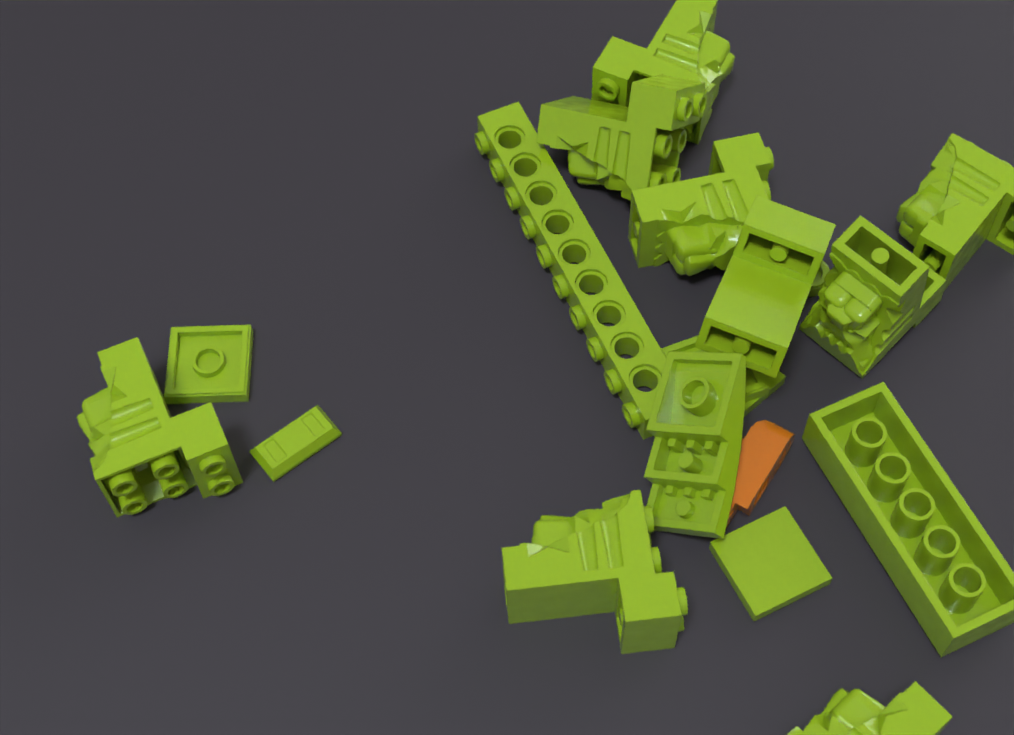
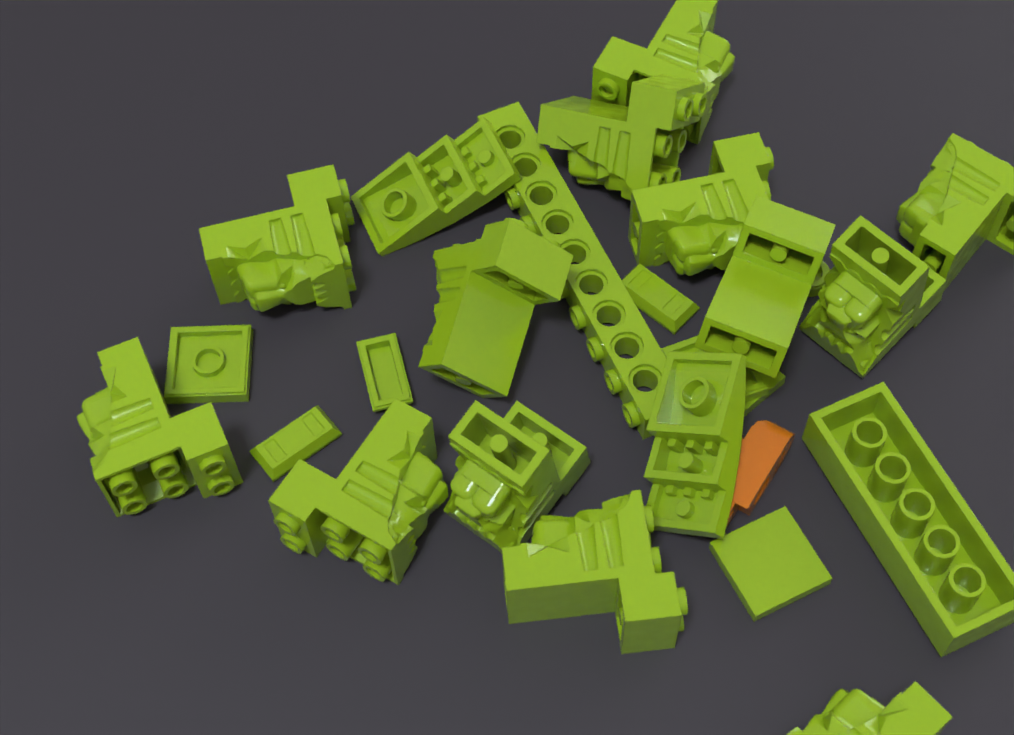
none -> lime brick [199,164,356,312]
none -> lime brick [268,398,449,585]
none -> lime slope [351,117,522,257]
none -> lime tile [356,333,413,412]
none -> lime brick [418,218,574,398]
none -> lime brick [443,400,591,553]
none -> lime tile [622,263,700,335]

